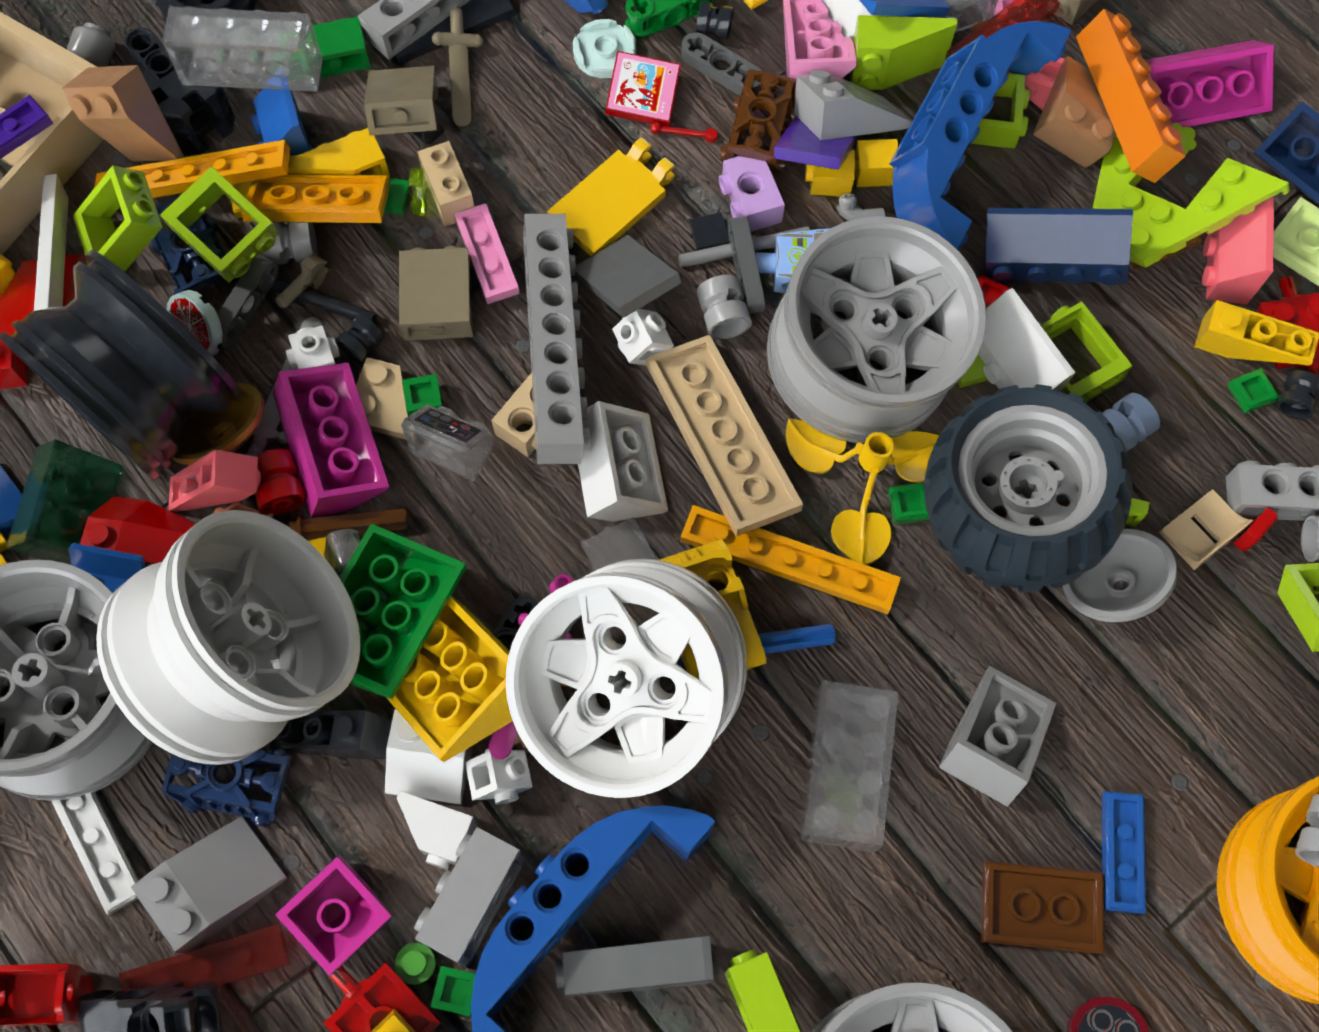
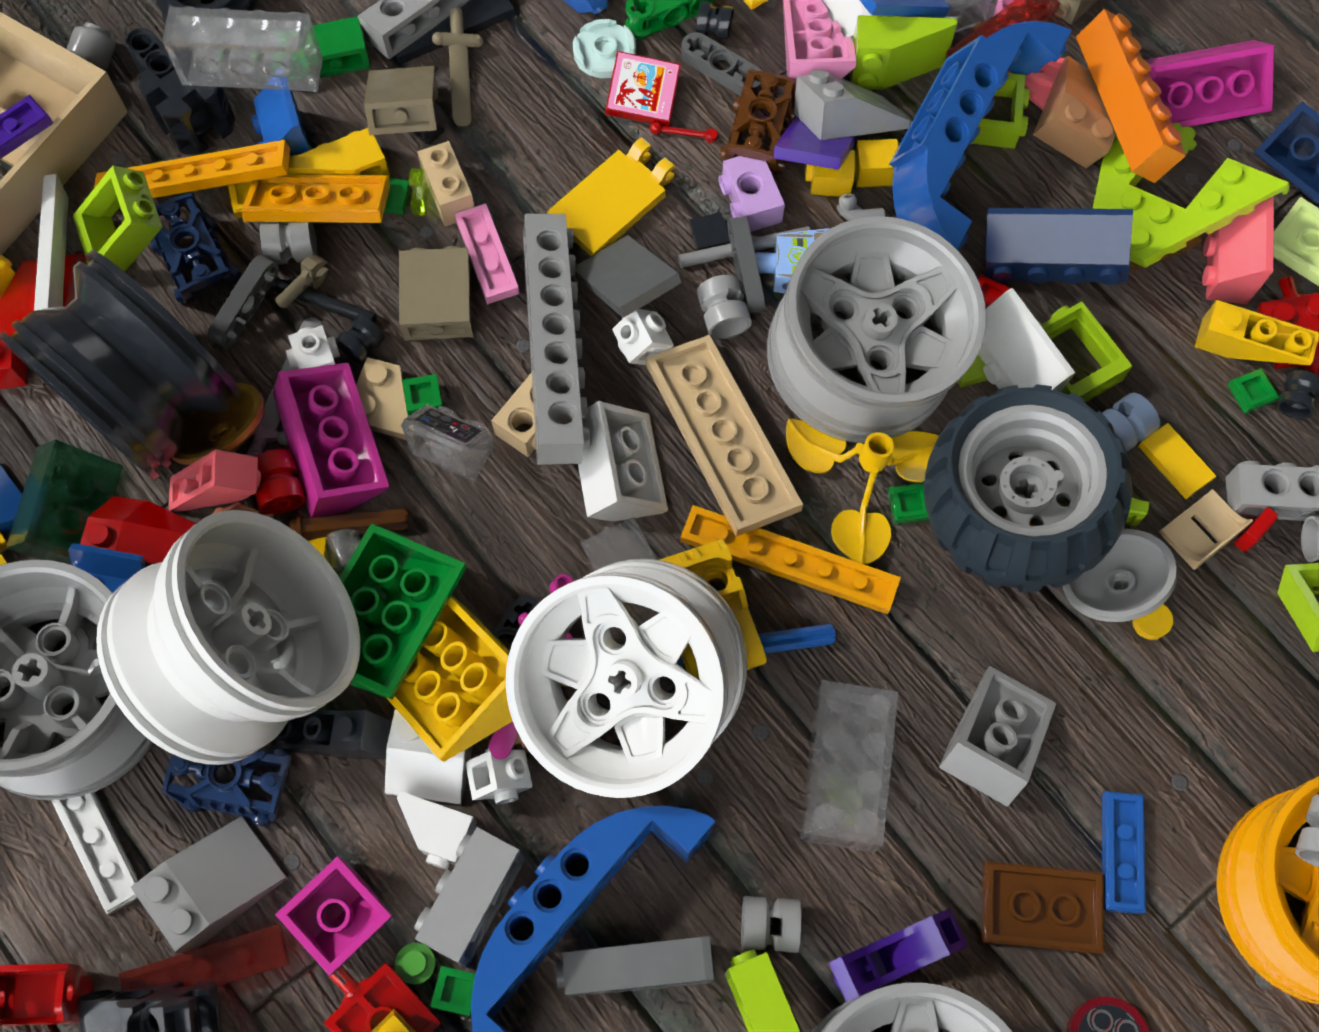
medium nougat slope [62,65,184,161] -> none
lime window [160,166,279,283] -> none
tile [167,290,223,356] -> none
none -> light grey wheel [741,896,801,953]
none -> dark purple arch [829,908,968,1002]
none -> yellow tile [1132,604,1173,640]
none -> yellow tile [1138,423,1216,499]

